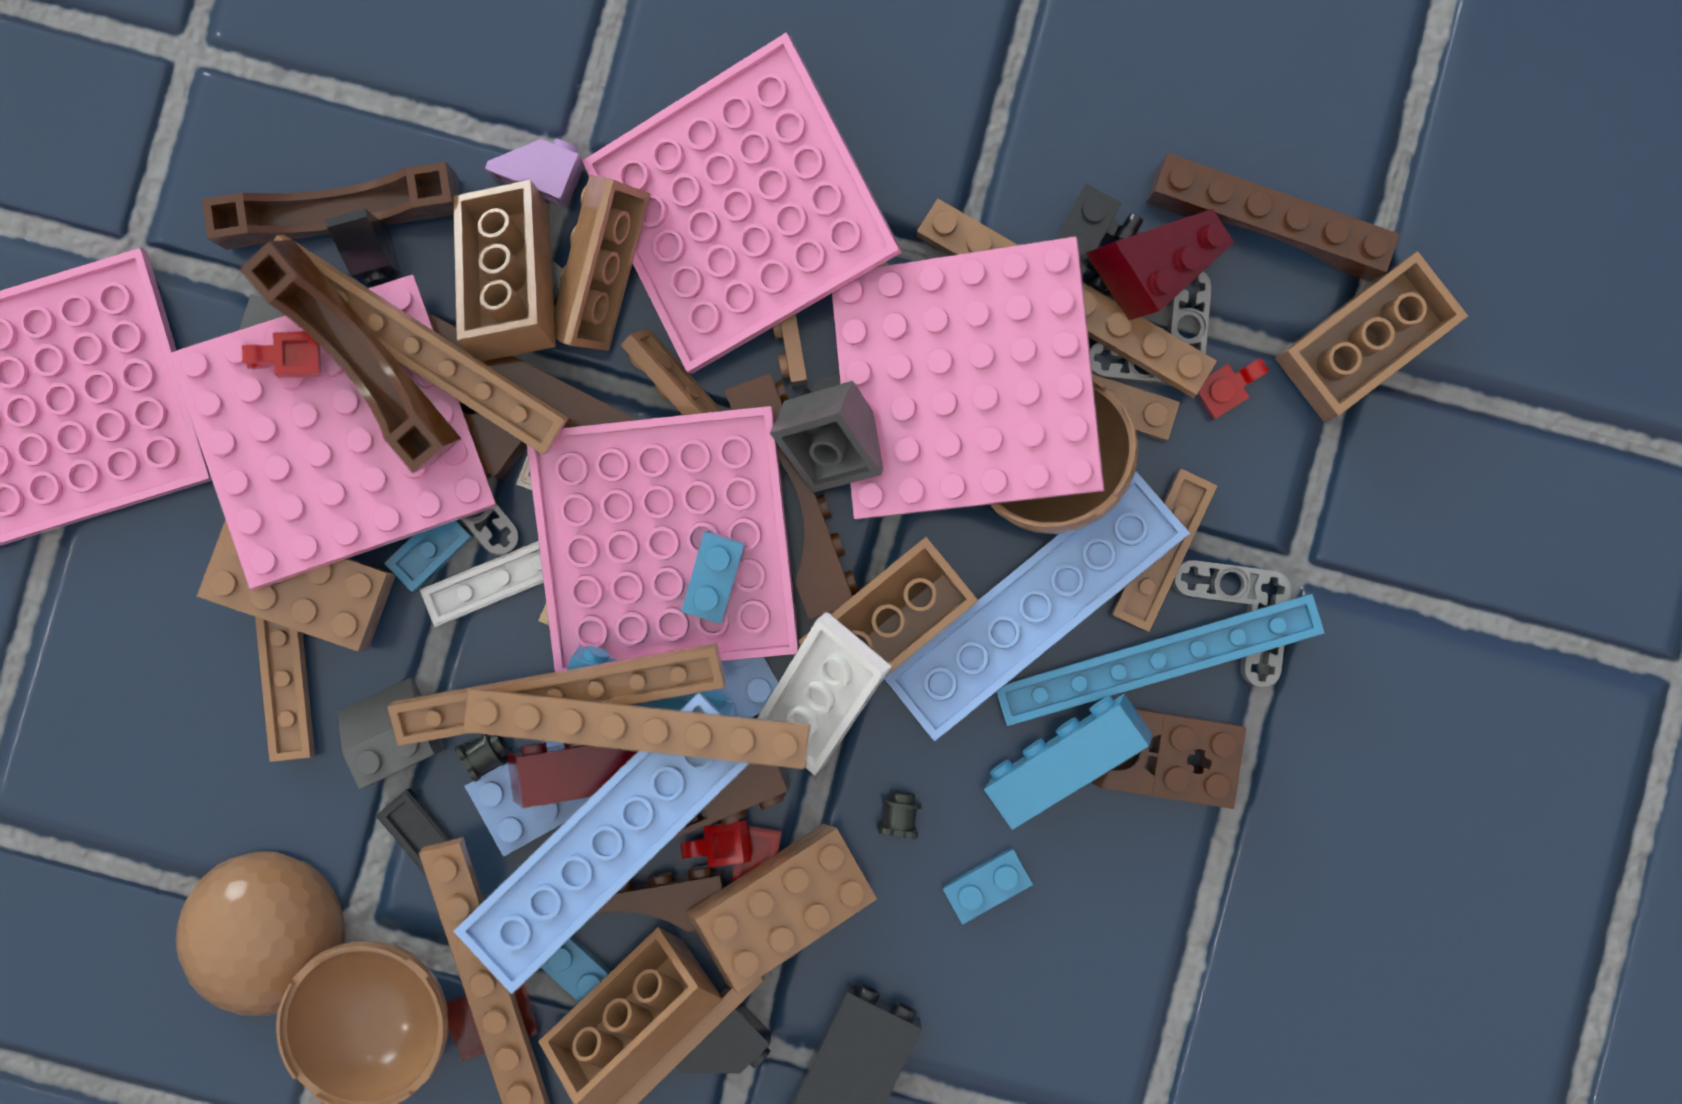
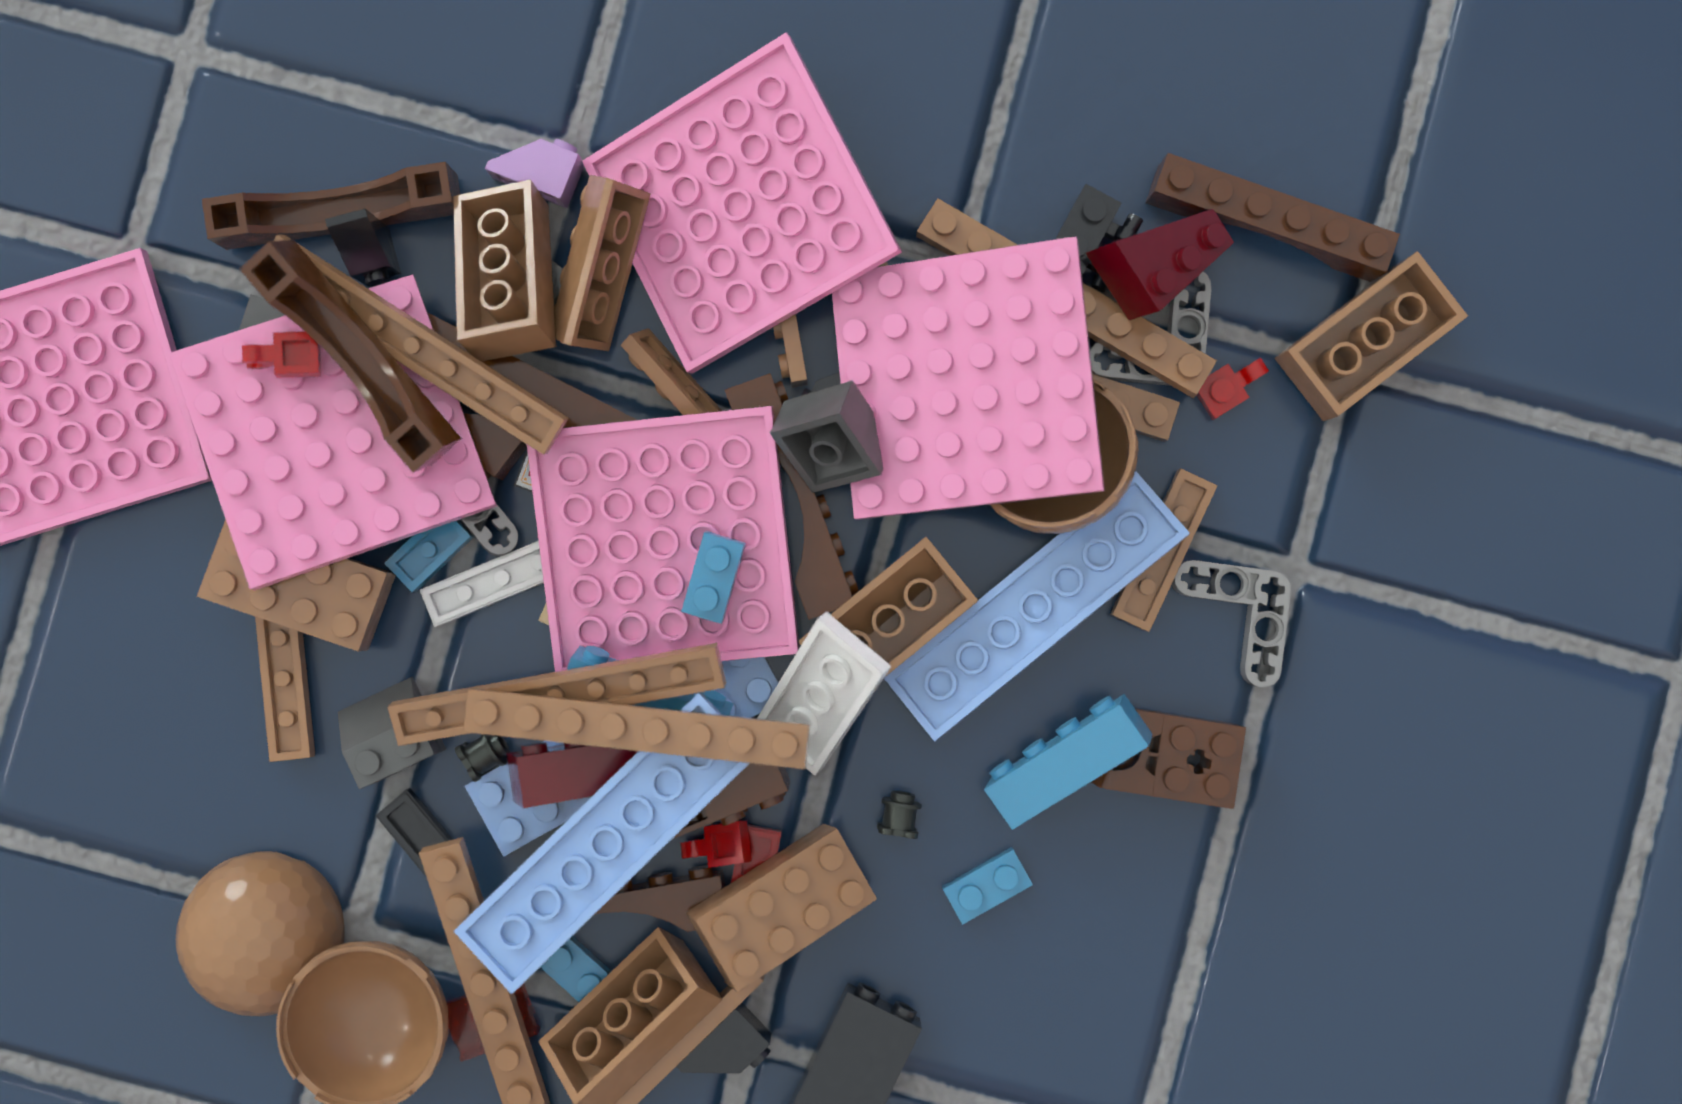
dark azure plate [997,594,1325,726] -> none

